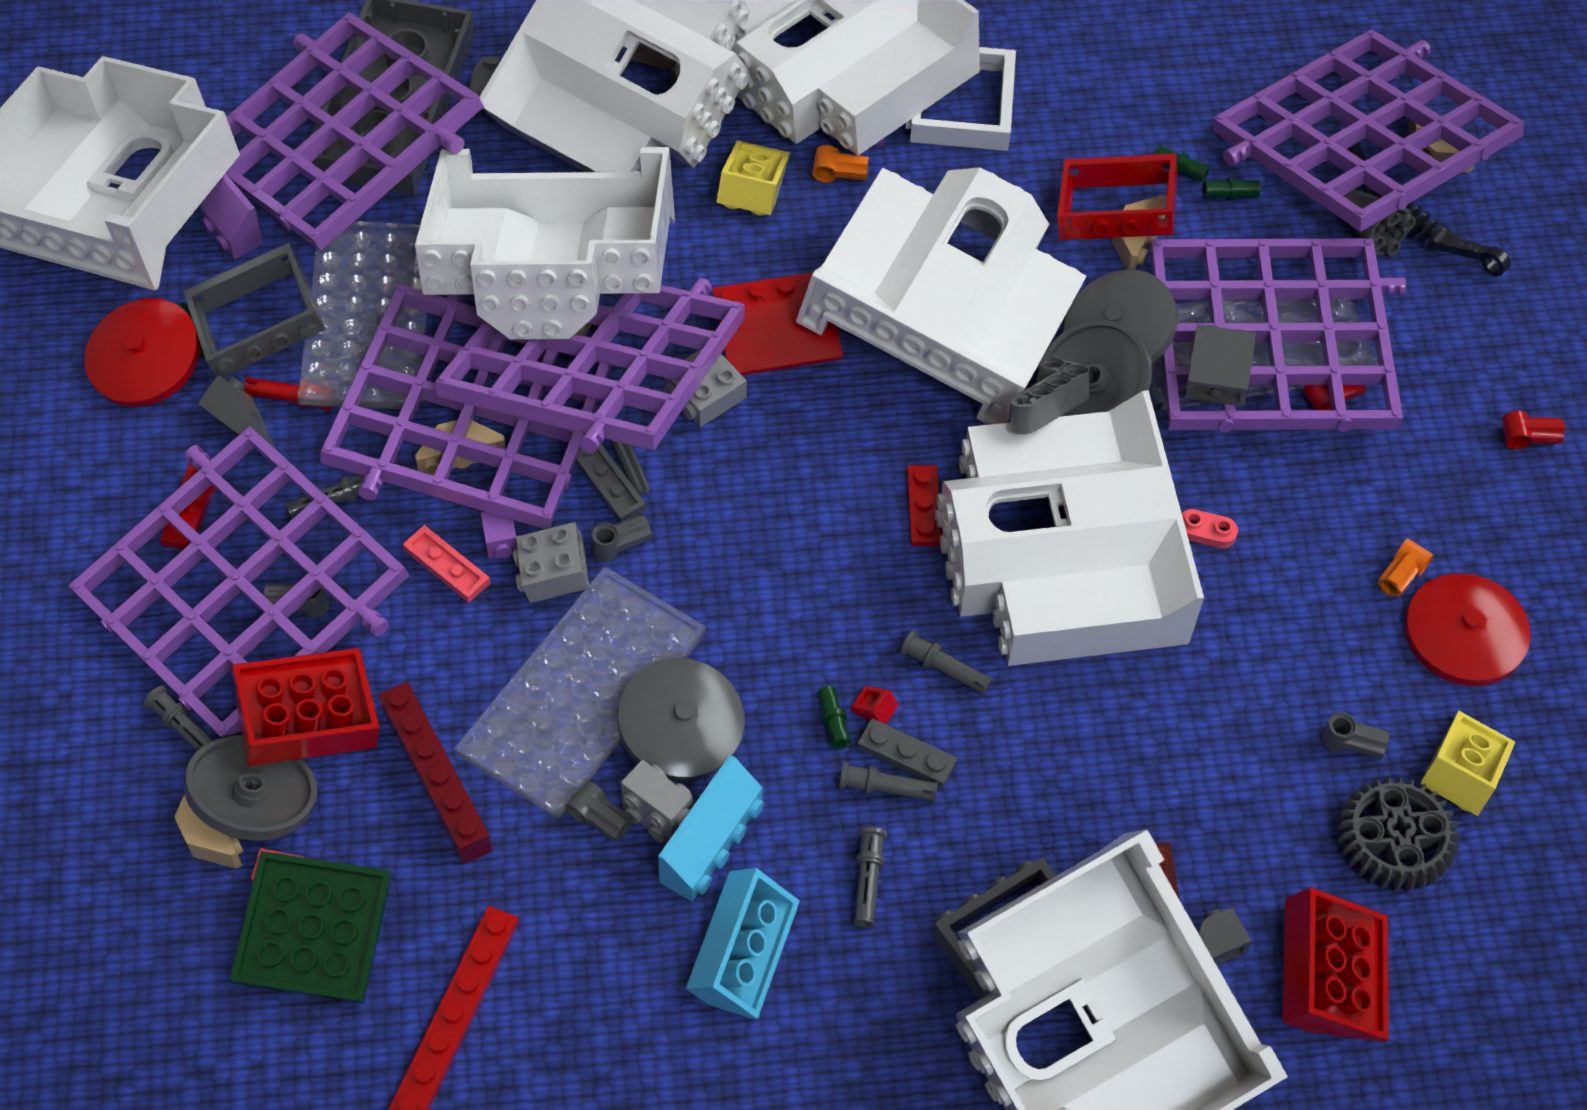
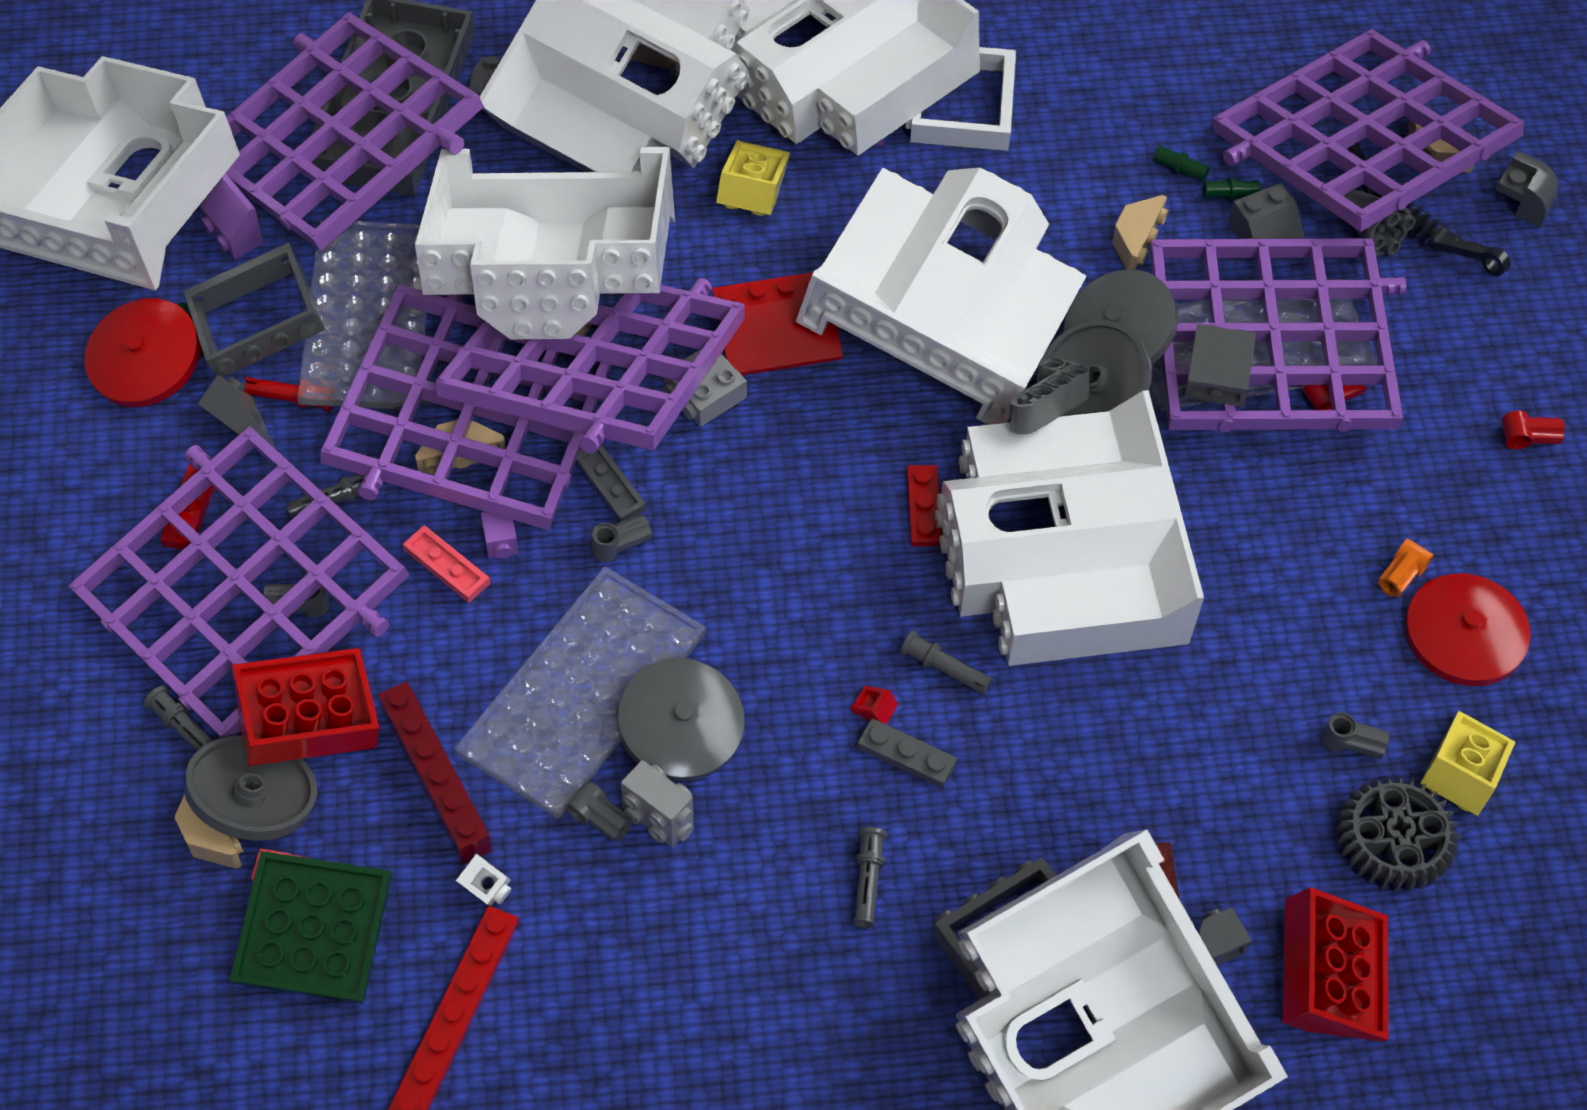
light grey brick [513,522,589,603] -> none
dark grey axle [610,440,650,496] -> none
medium azure slope [658,755,764,902] -> none
medium azure slope [686,868,800,1019] -> none
orange piece [812,145,869,182] -> none
dark green pin [816,686,852,750] -> none
dark grey pin [839,761,938,803] -> none
red window [1057,154,1178,240] -> none
coral plate [1182,509,1238,548] -> none
none -> white brick [456,854,511,906]
none -> dark grey slope [1228,183,1305,261]
none -> dark grey brick [1495,150,1559,228]

